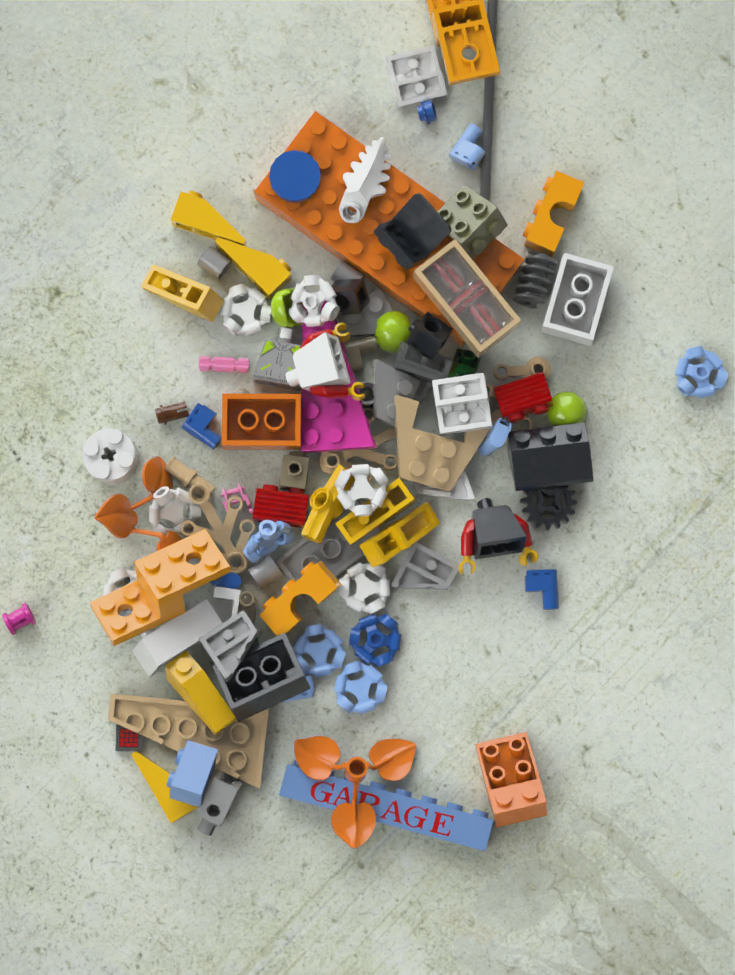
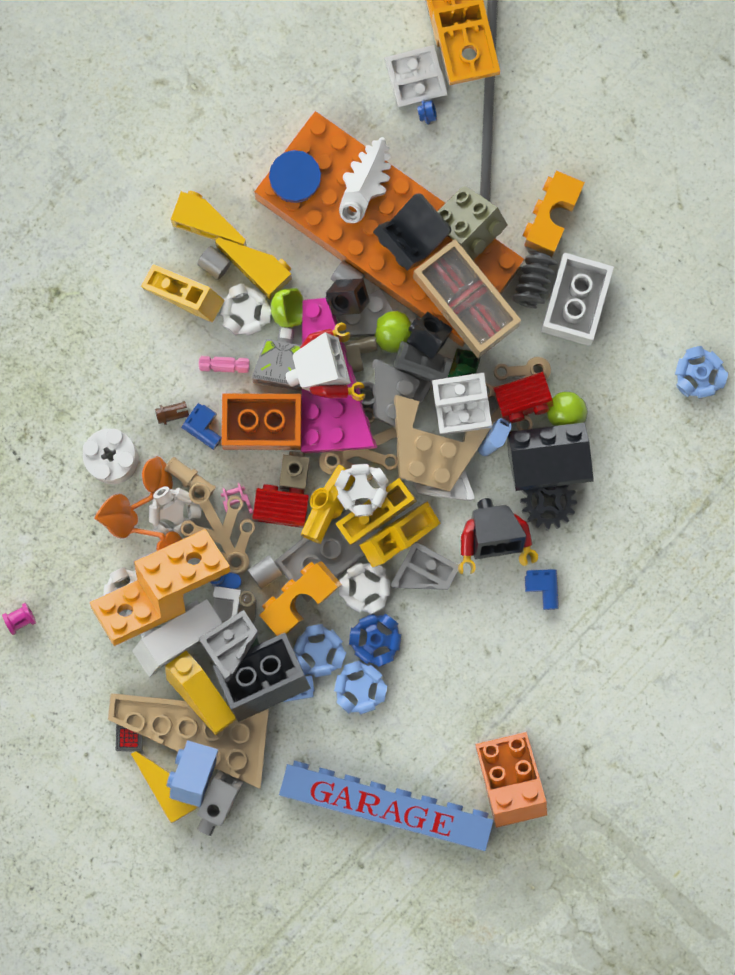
light blue piece [243,520,294,563] -> none
white piece [289,275,340,327] -> none
orange plant [294,736,417,848] -> none
light blue piece [449,124,485,170] -> none

